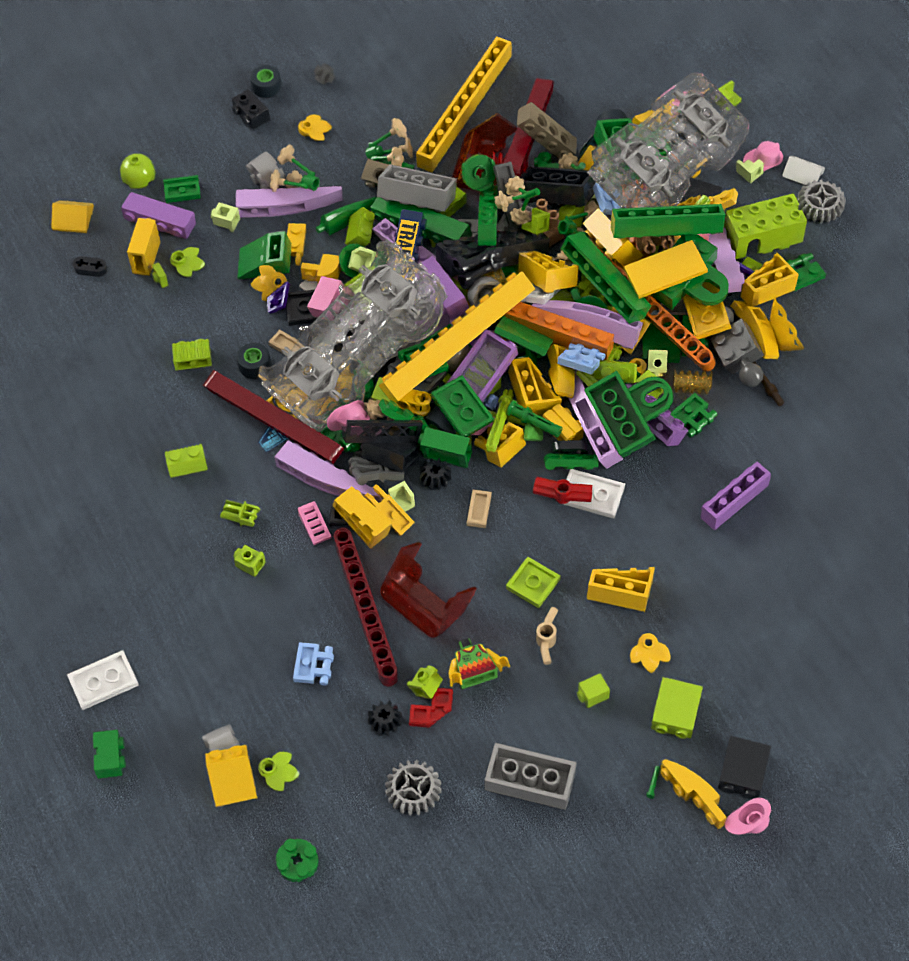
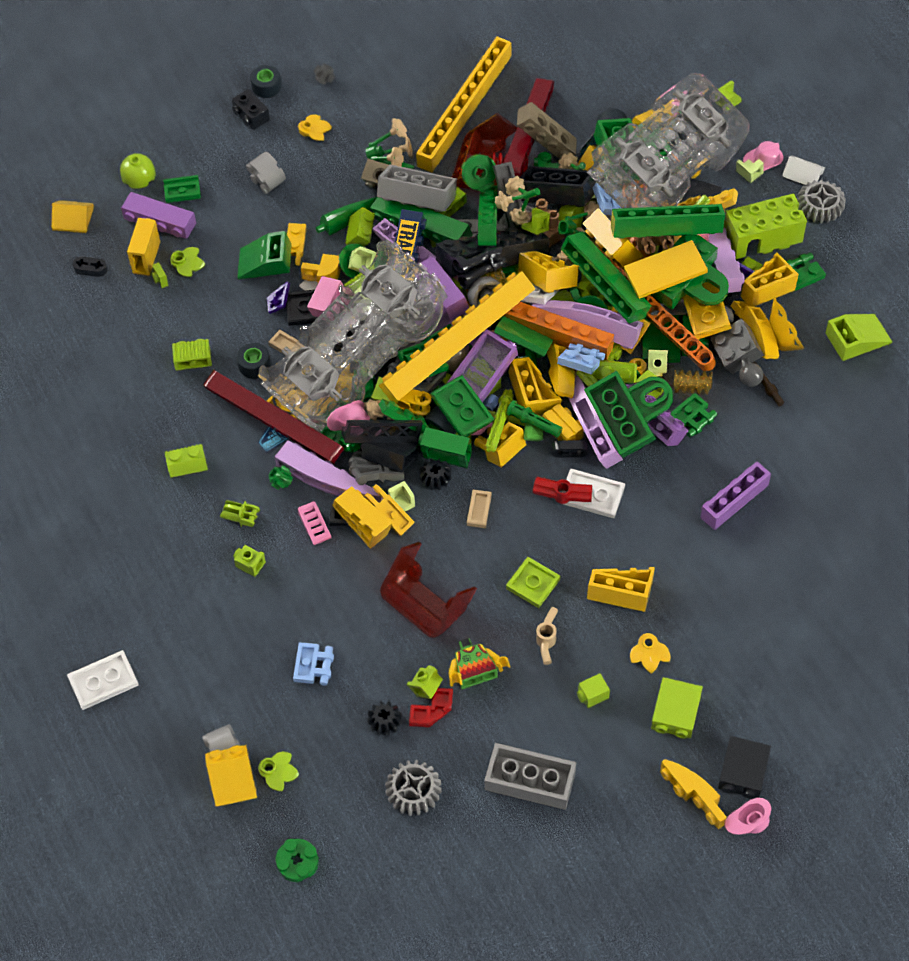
green brick [93,730,126,779] -> none
yellowish green brick [211,203,240,232] -> none
lavender slope [236,186,343,218] -> none
yellow plate [251,265,287,301] -> none
plant [270,144,320,192] -> none
dark red beam [334,528,398,687] -> none
green plate [544,453,599,470] -> none
green piece [646,766,660,799] -> none
none -> green gear [269,465,293,490]
none -> lime slope [825,314,892,361]

